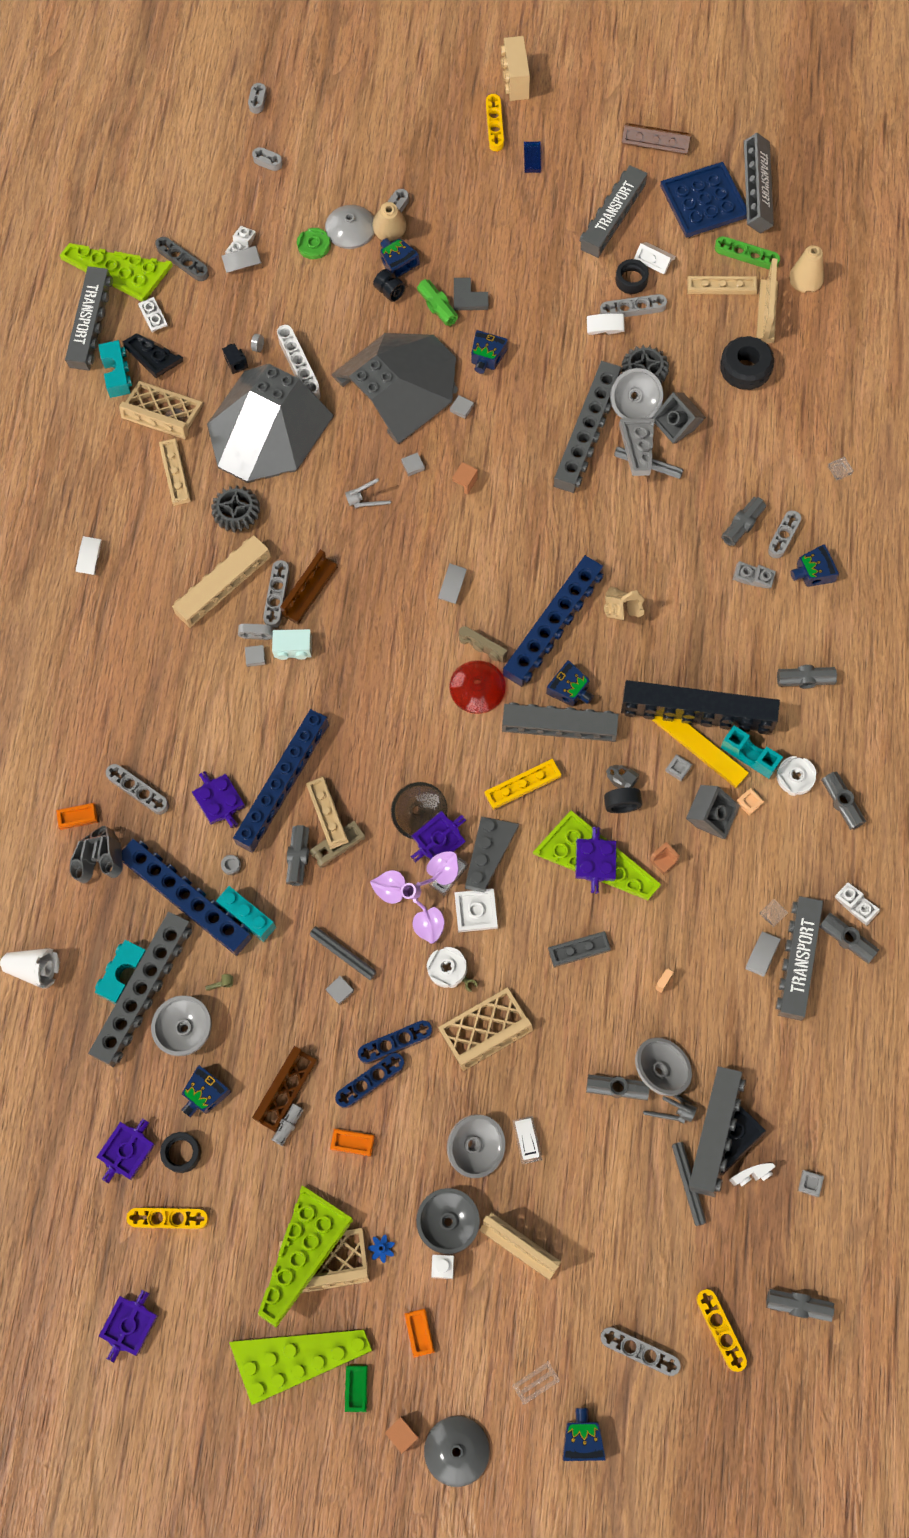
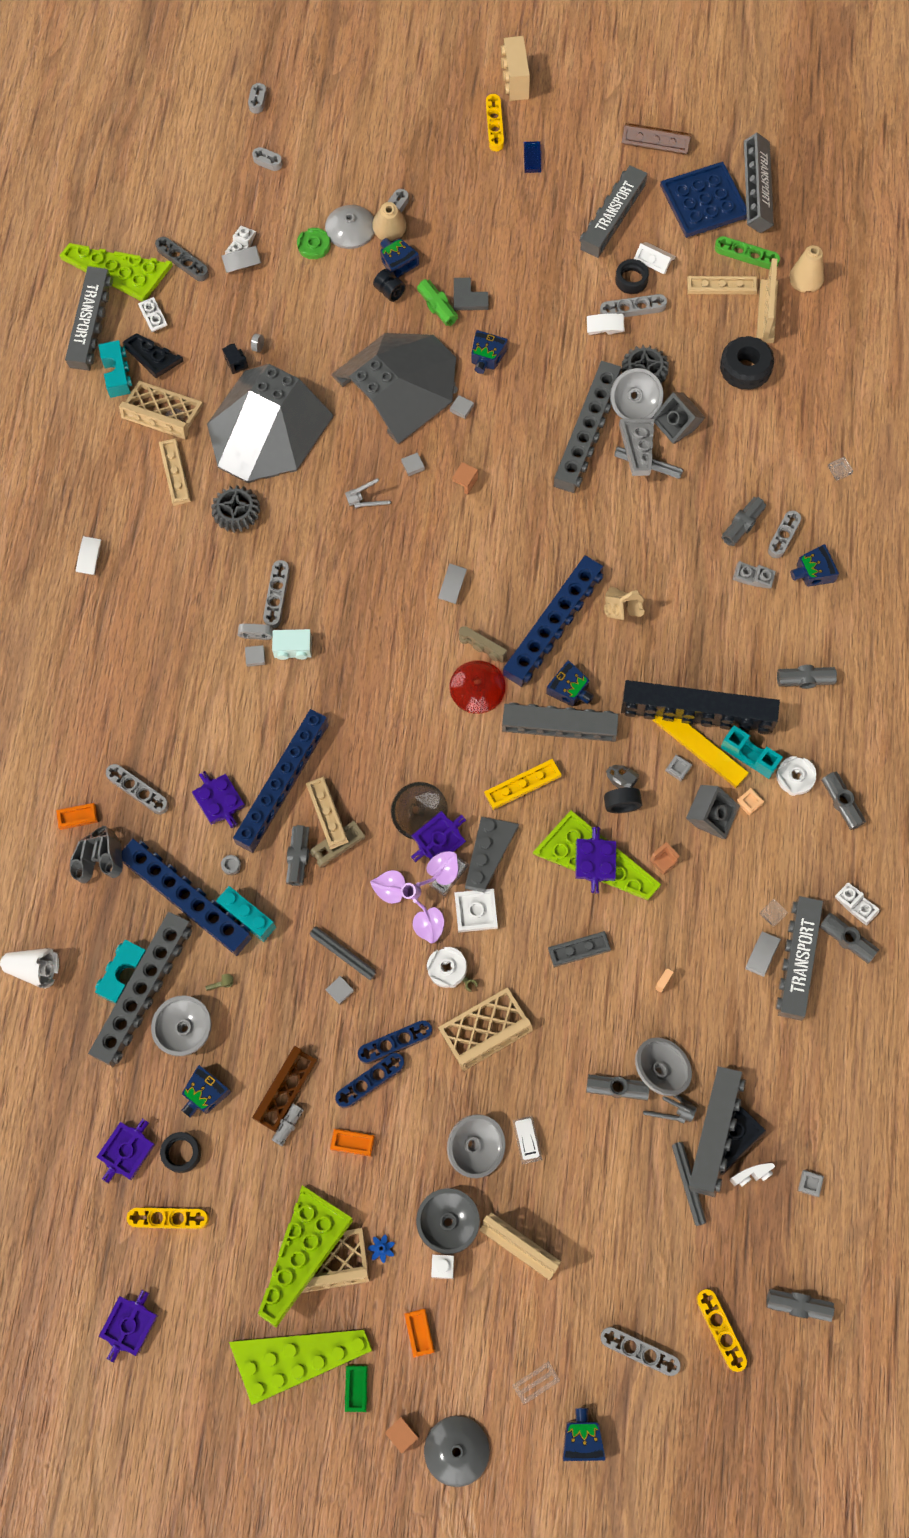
tan brick [172,535,271,628] -> none
white beam [277,325,321,399] -> none
reddish brown fence [280,549,338,624] -> none

